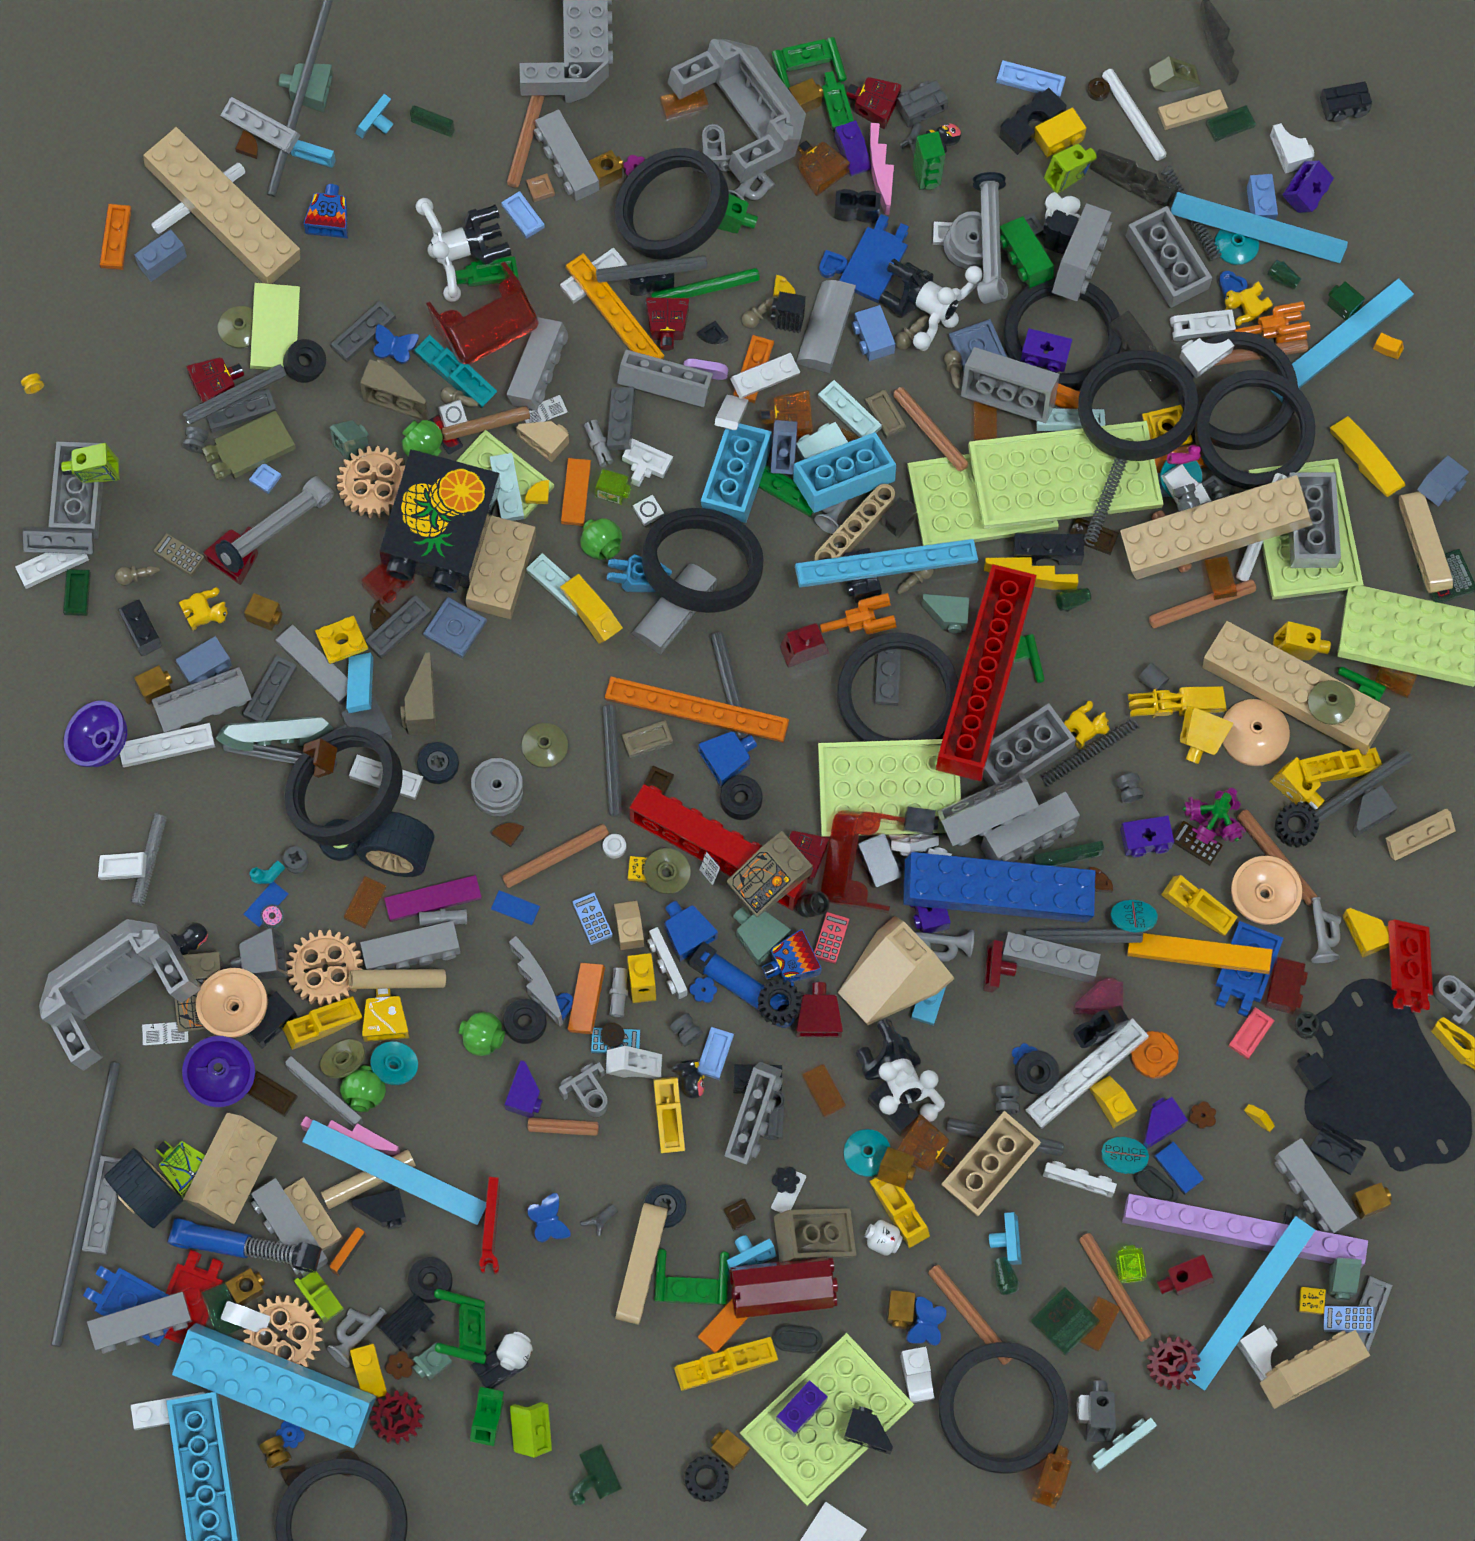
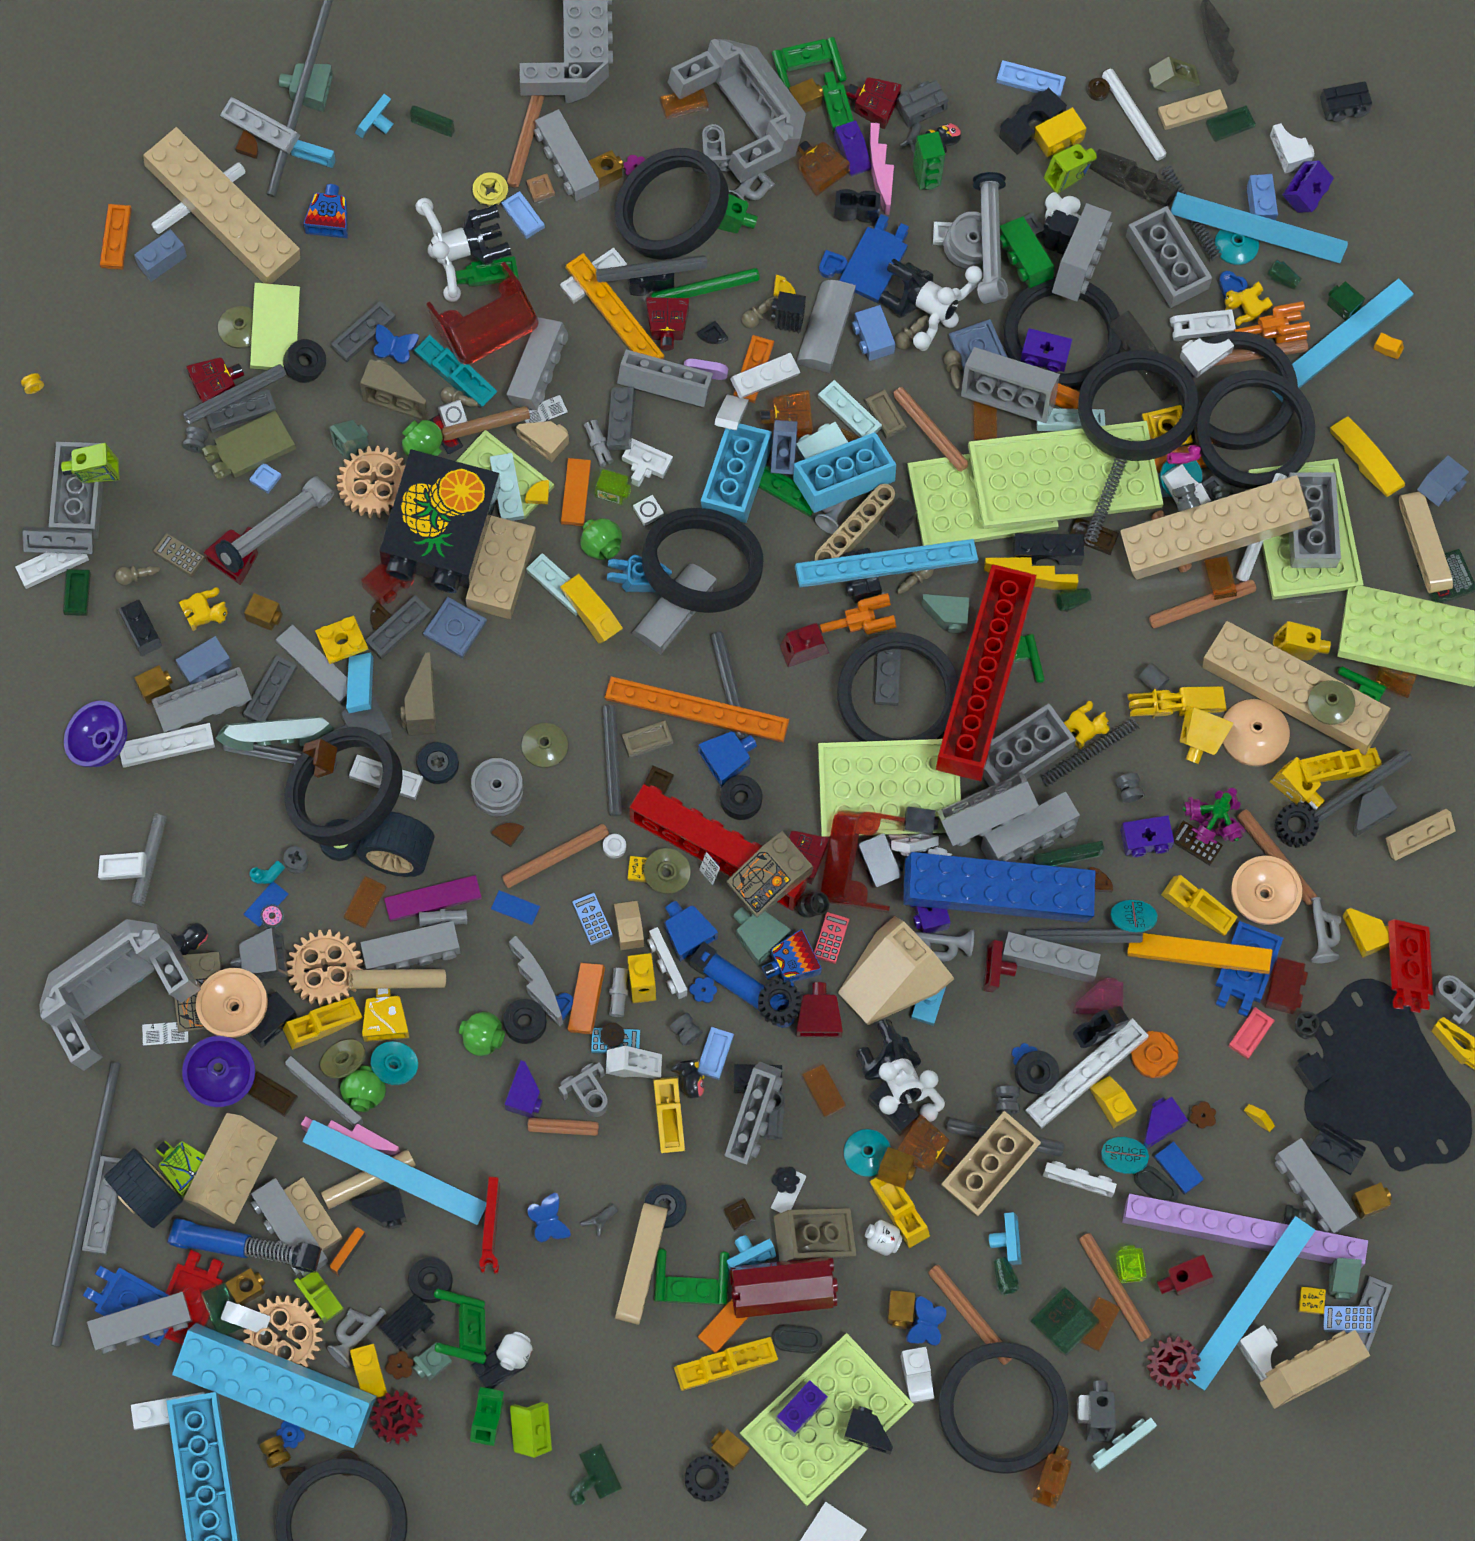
none -> light yellow gear [473,172,508,206]

